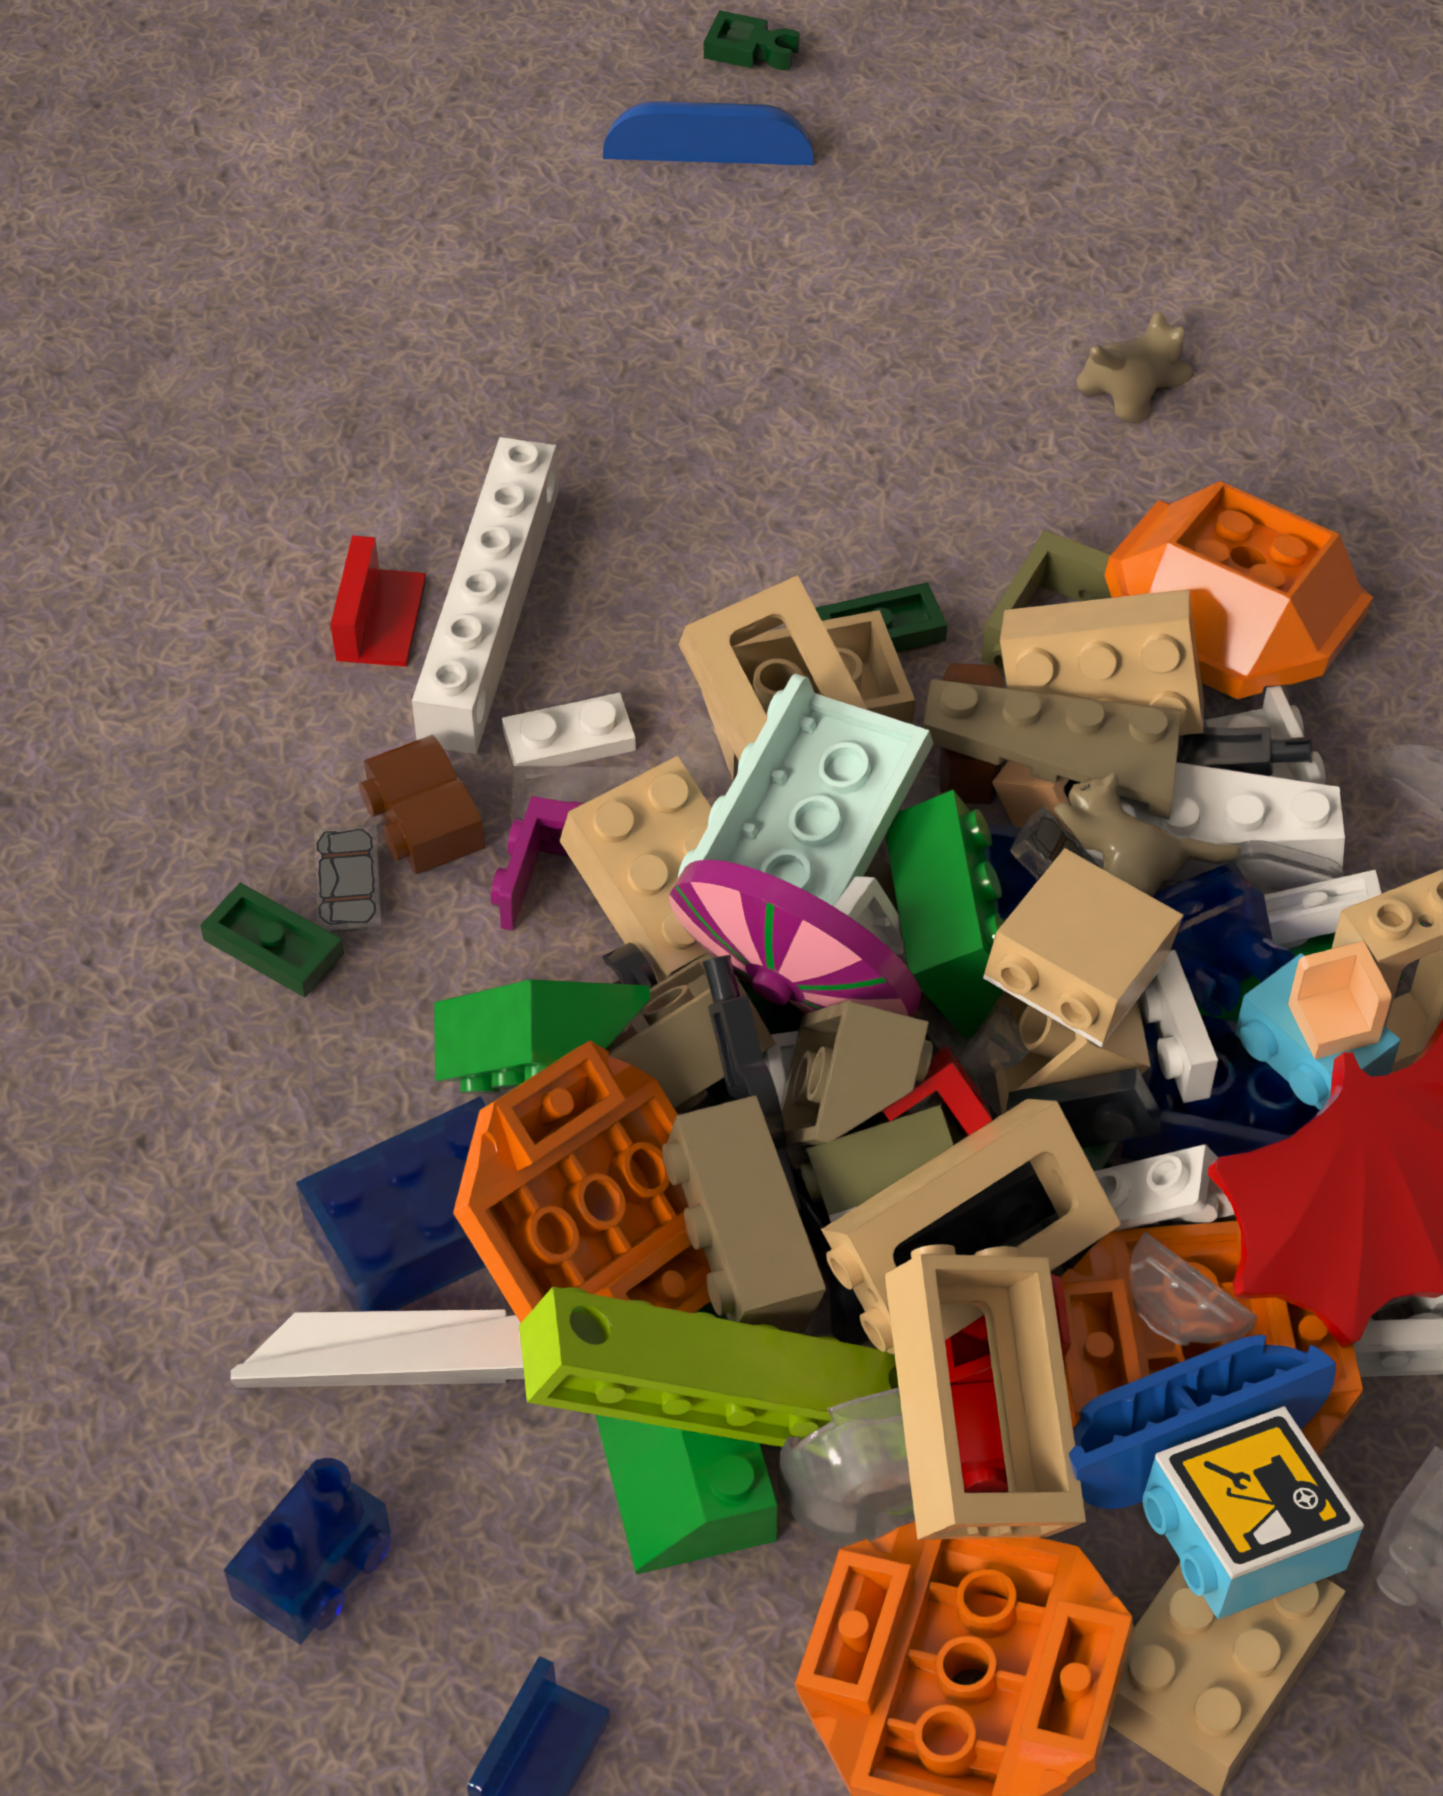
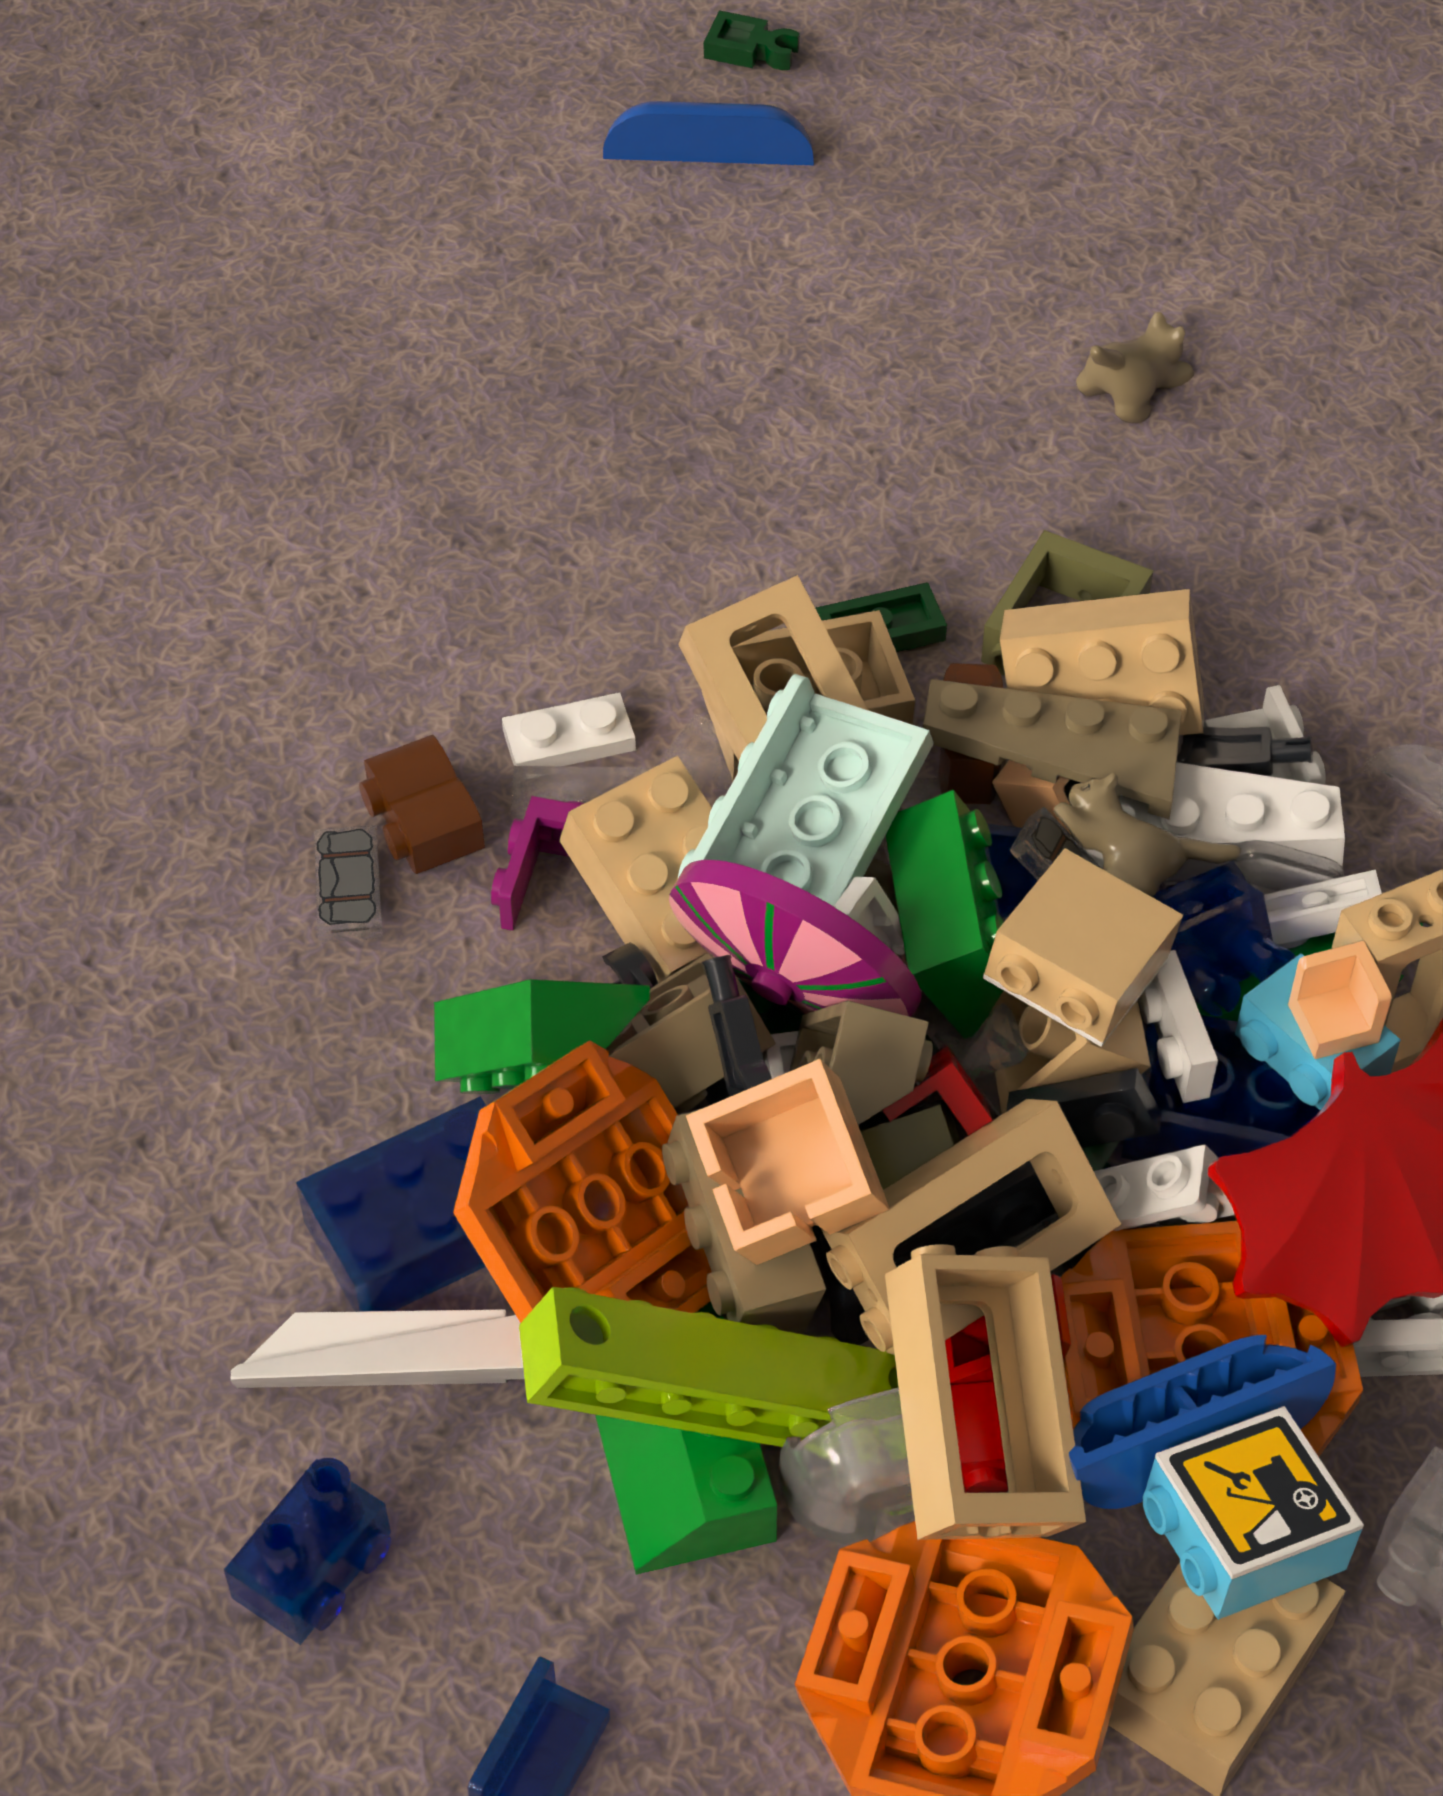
dark green plate [200,882,344,998] -> none
red panel [330,535,426,667] -> none
white piece [412,437,559,754] -> none
orange piece [1104,481,1373,700] -> none
clear tile [1128,1231,1258,1346] -> none
none -> light nougat piece [686,1059,890,1265]

